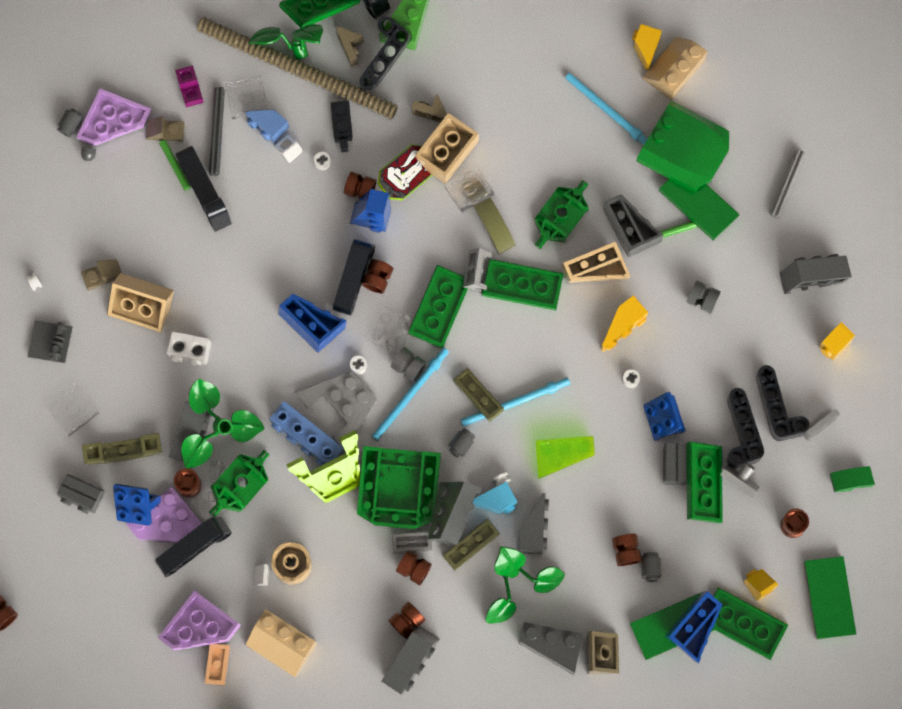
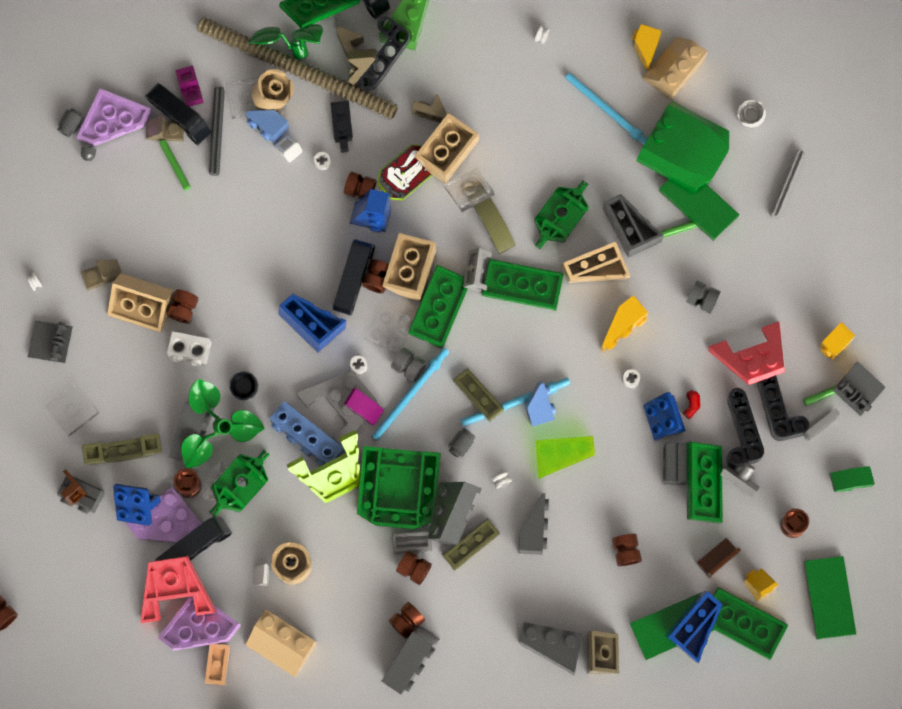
black beam [175,146,232,232] -> none
medium azure slope [472,482,518,515] -> none
plant [485,546,565,624] -> none
dark grey brick [641,552,661,582] -> none
dark grey wedge [779,254,852,294] -> none
none -> reddish brown panel [60,469,87,506]
none -> coral wing [140,556,217,623]
none -> black beam [145,83,211,145]
none -> copper wheel [166,289,199,324]
none -> black hair [229,371,259,401]
none -> tan brick [251,69,294,112]
none -> magenta slope [344,388,384,426]
none -> dark tan slope [347,49,377,85]
none -> tan slope [382,233,437,302]
none -> medium blue slope [525,381,556,427]
none -> white bush [535,25,549,44]
none -> red arm [682,390,701,420]
none -> reddish brown panel [696,538,741,578]
none -> coral wing [708,322,785,385]
none -> white hair [737,99,766,128]
none -> bright green bar [803,385,836,406]
none -> dark grey hinge [833,362,886,416]

